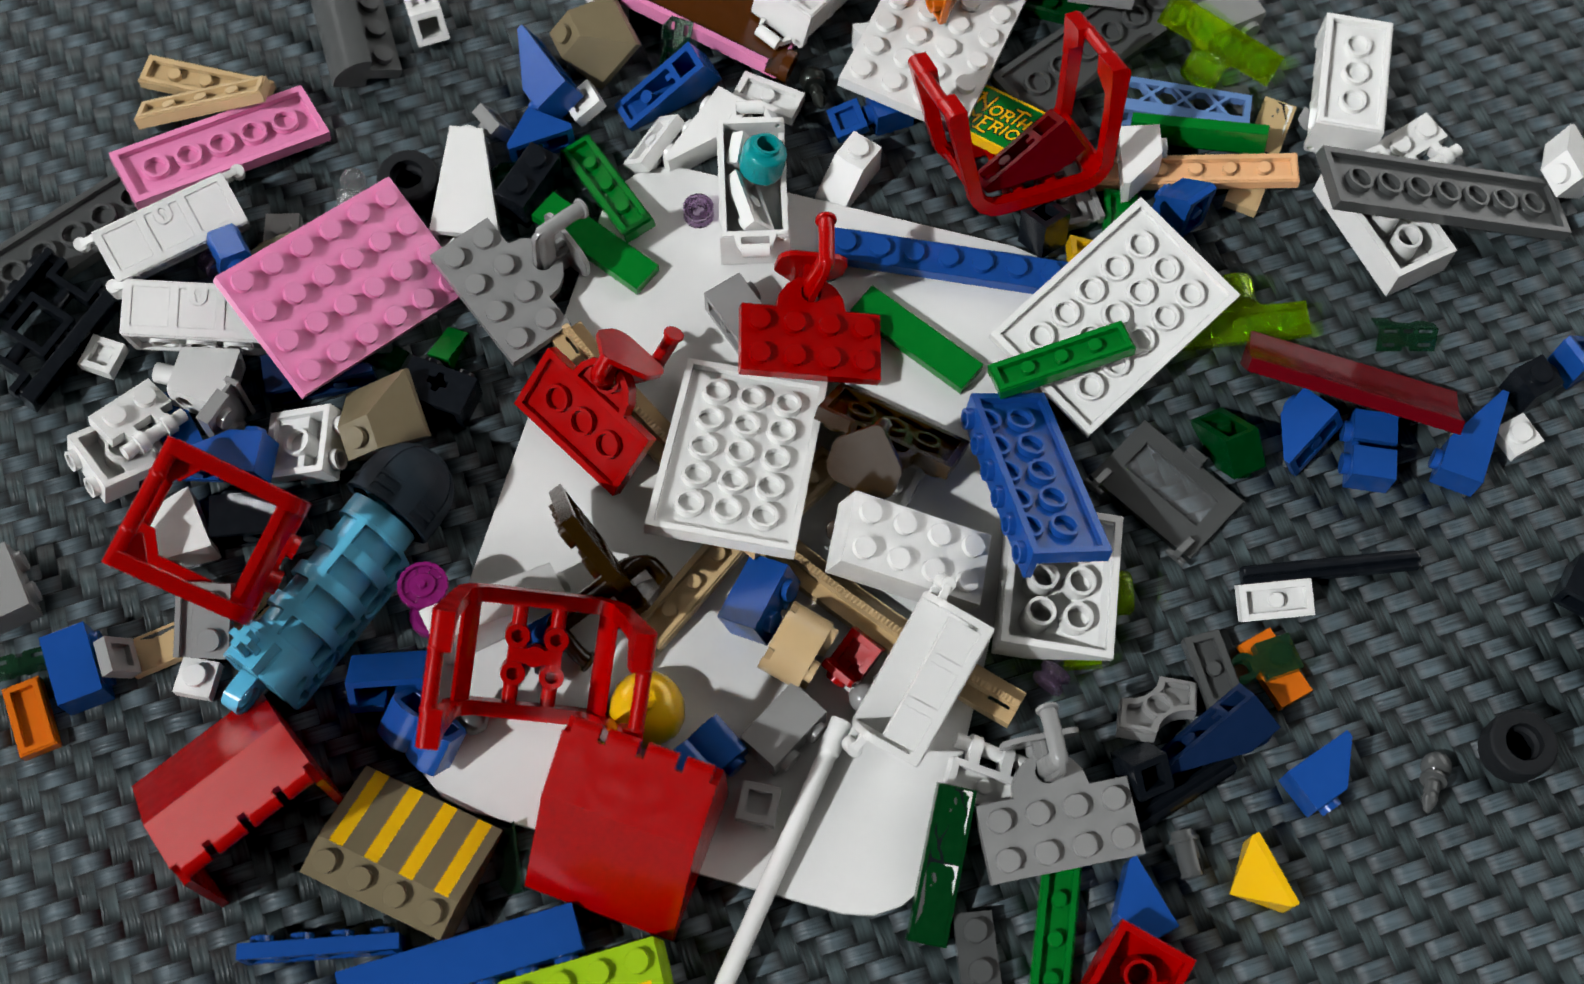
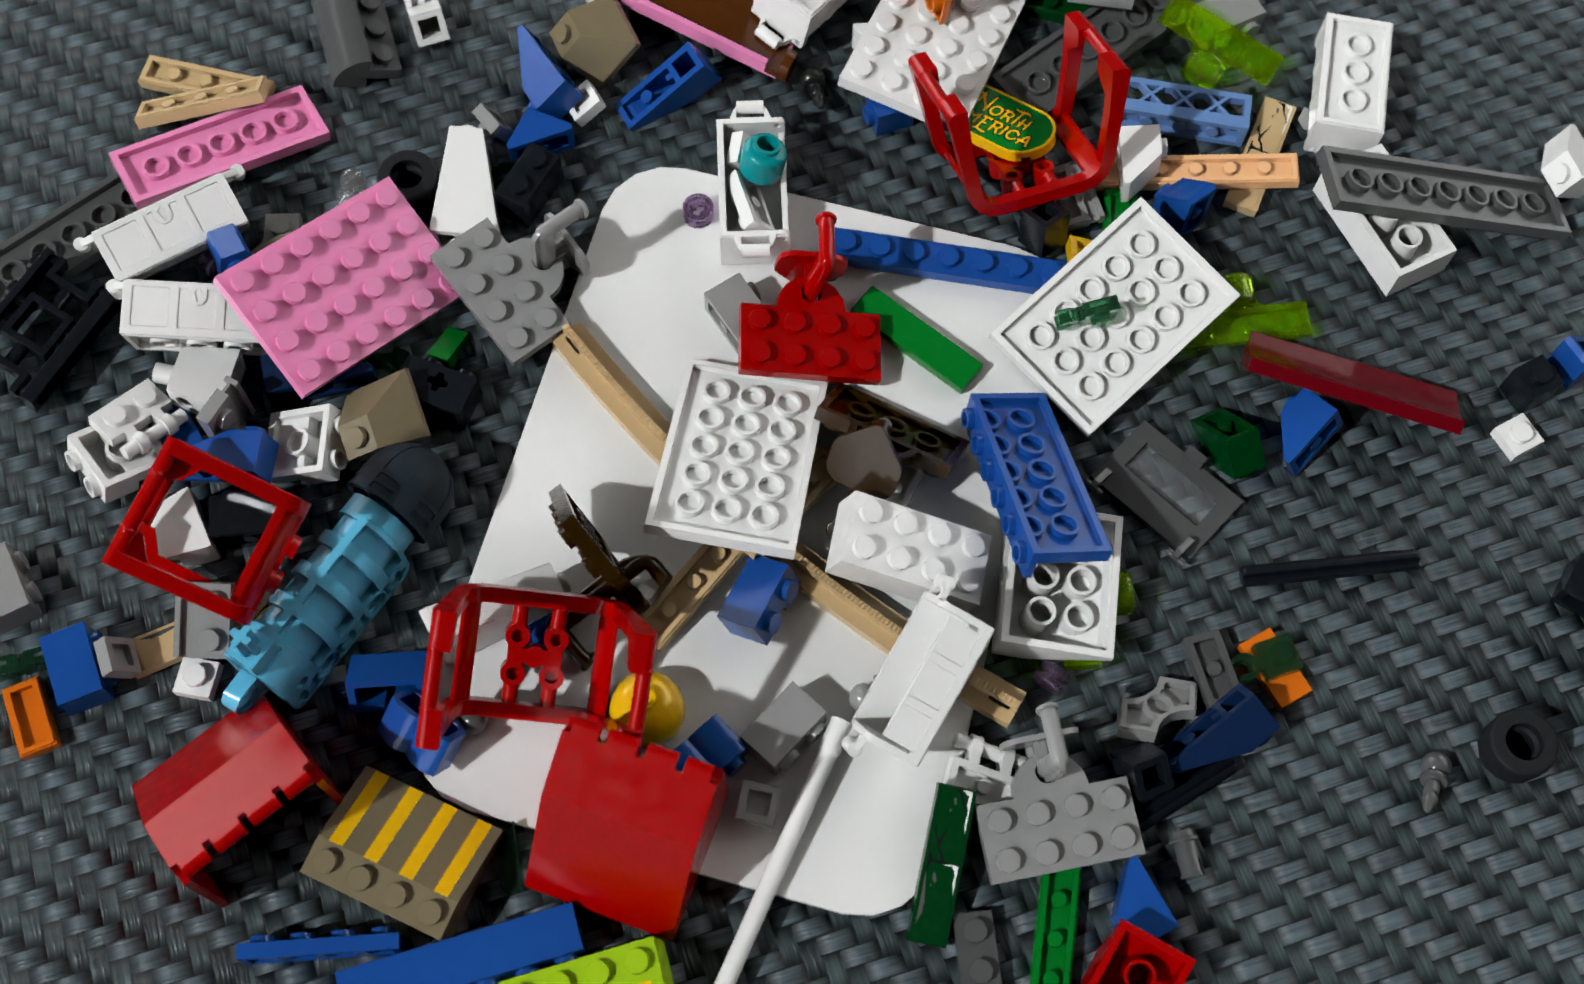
white plate [77,334,129,380] -> none
magenta hose [397,561,449,639] -> none
red plate [514,326,684,496] -> none
green tile [531,191,659,295] -> none
green tile [560,134,656,243] -> none
white plate [623,114,685,174] -> none
piece [659,16,694,66] -> none
white slope [662,86,752,172] -> none
white plate [733,71,805,126] -> none
tan brick [757,601,839,690] -> none
white slope [815,131,882,207] -> none
red bracket [821,626,885,688] -> none
blue plate [826,98,870,144] -> none
dark red slope [978,109,1085,193] -> none
green tile [988,321,1136,399] -> none
green tile [1131,112,1269,154] -> none
yellow slope [1230,832,1300,913] -> none
white plate [1234,578,1315,622] -> none
blue slope [1278,730,1352,818] -> none
blue piece [1338,408,1399,493] -> none
clear green piece [1371,318,1439,351] -> none
white plate [1379,112,1463,164] -> none
blue slope [1428,390,1510,497] -> none
none -> clear green plate [1054,295,1121,331]

